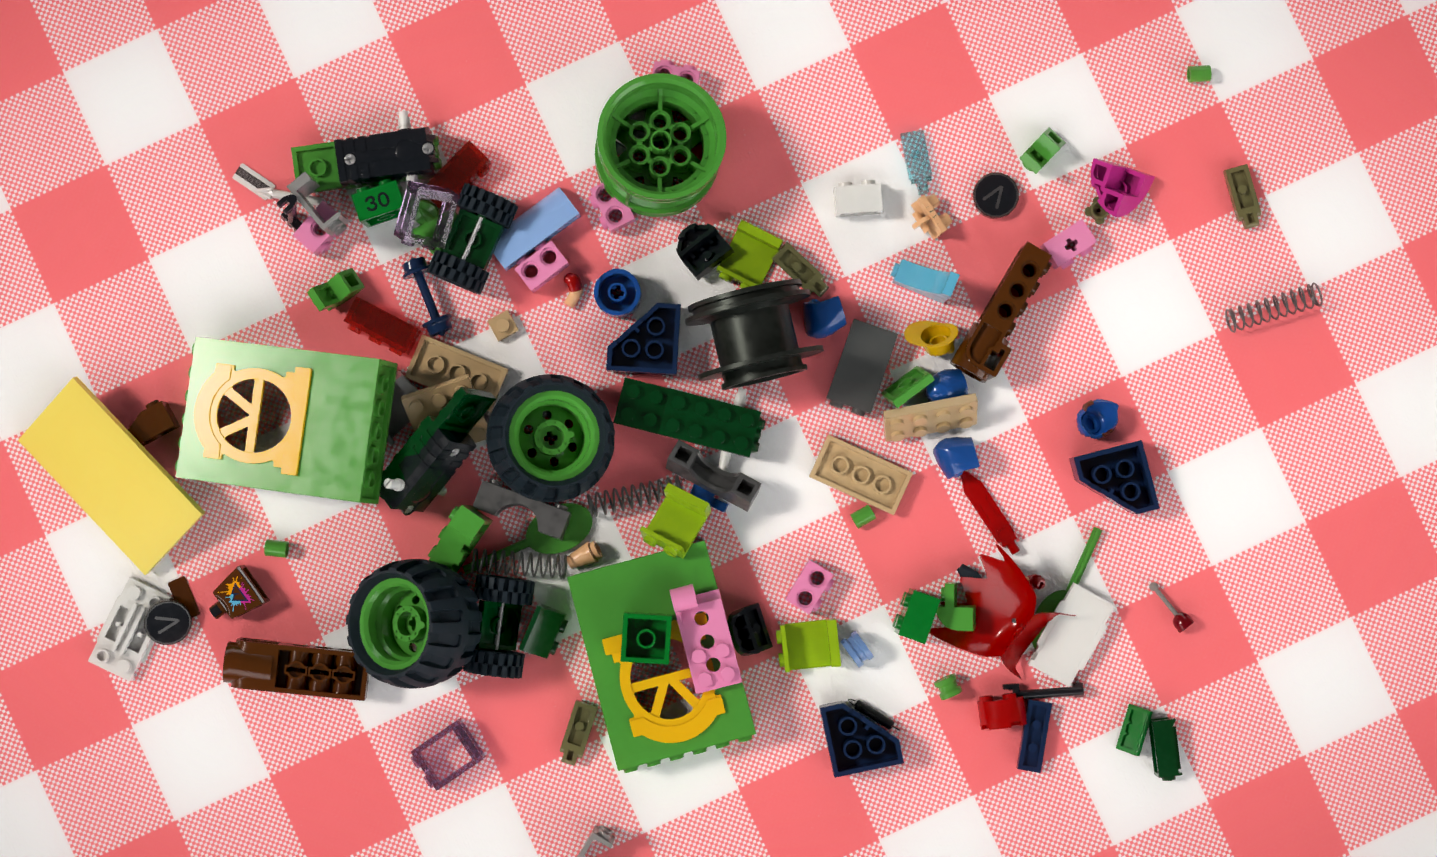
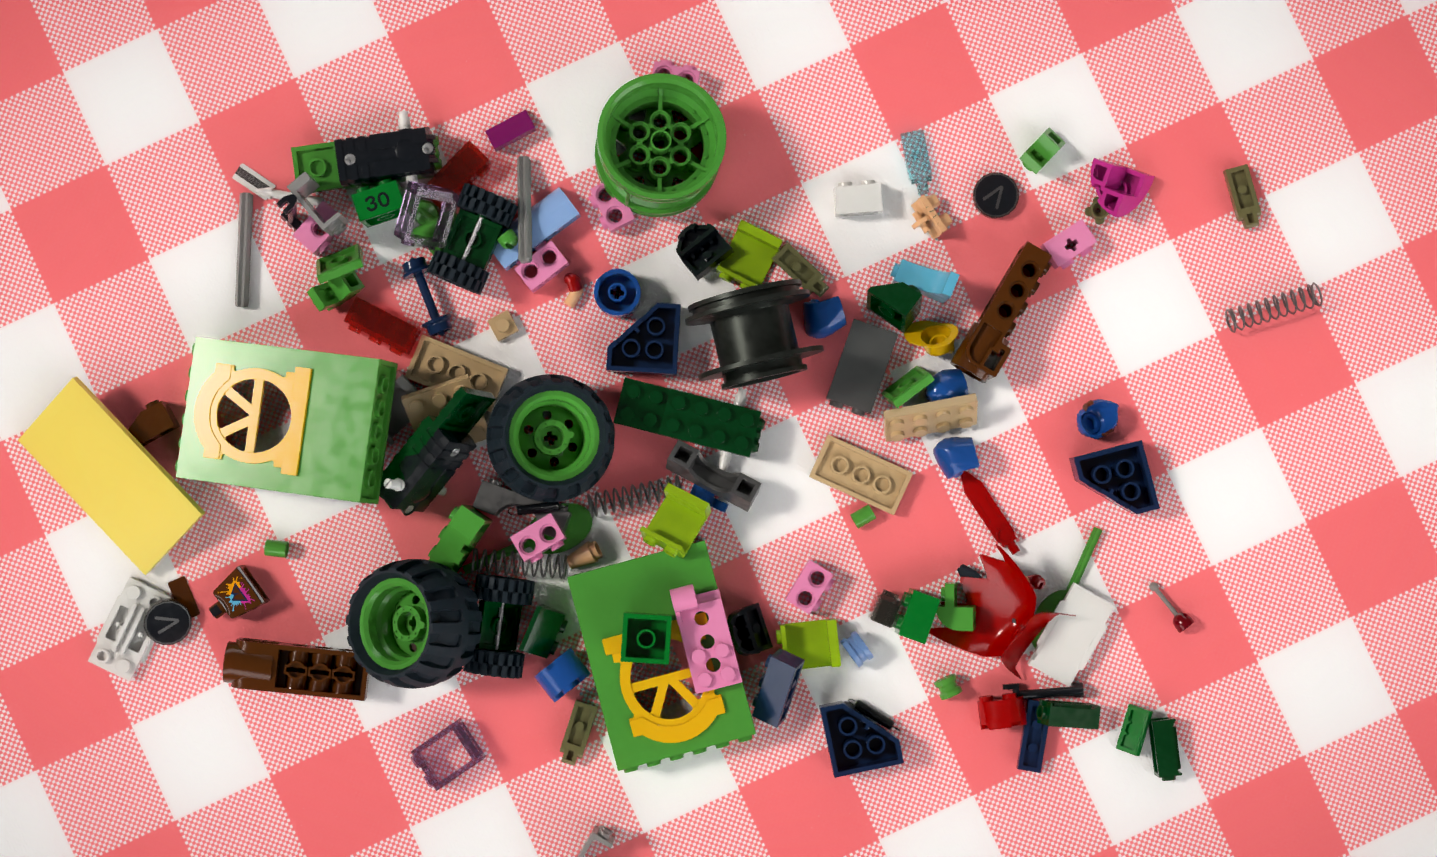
bright green hinge [1187,65,1212,83] -> none
none -> light grey axle [235,192,253,307]
none -> bright green tile [316,243,364,284]
none -> magenta slope [485,110,537,152]
none -> bright green hinge [497,229,518,249]
none -> black piece [508,502,569,516]
none -> bright pink brick [510,513,567,564]
none -> light grey axle [517,156,532,264]
none -> blue brick [534,648,591,703]
none -> dark blue brick [752,648,805,728]
none -> dark green slope [866,282,922,333]
none -> clear smoke brick [867,589,902,628]
none -> dark green window [1036,699,1101,729]

